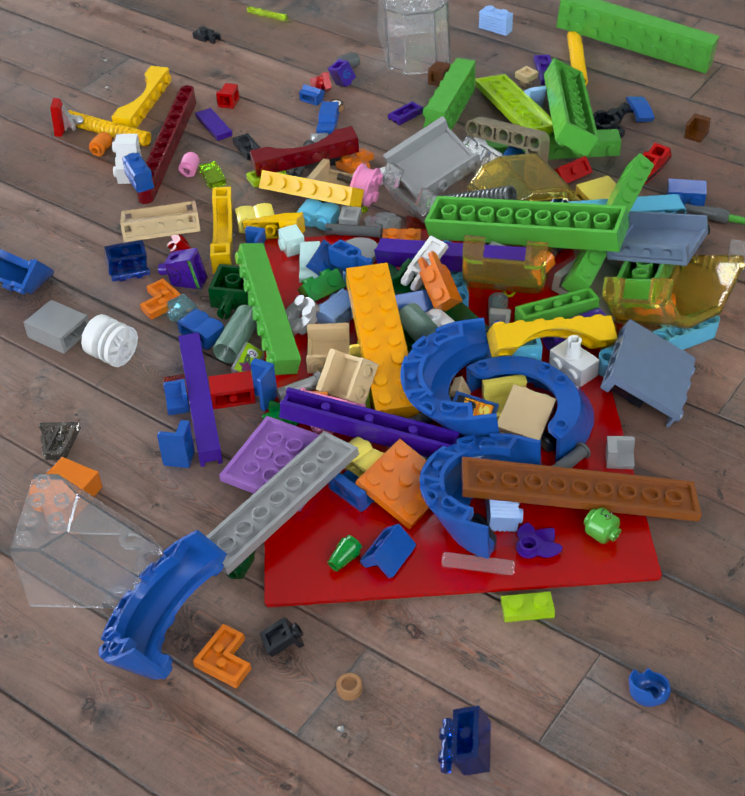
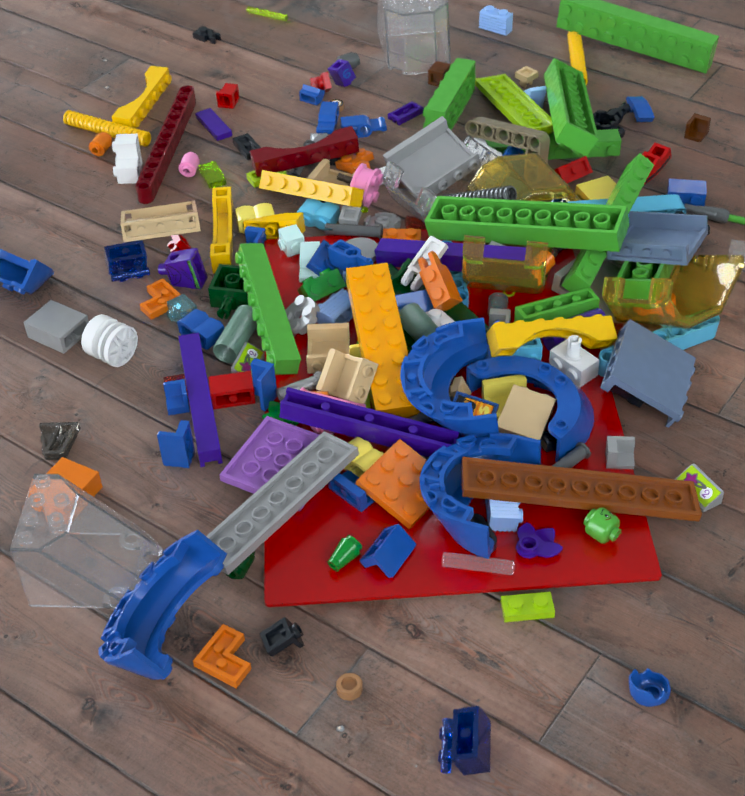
piece [50,98,83,137] -> none
blue brick [122,153,154,193] -> none
dark purple tile [534,54,552,86] -> none
none -> blue piece [340,115,387,138]
none -> slope [675,463,724,513]

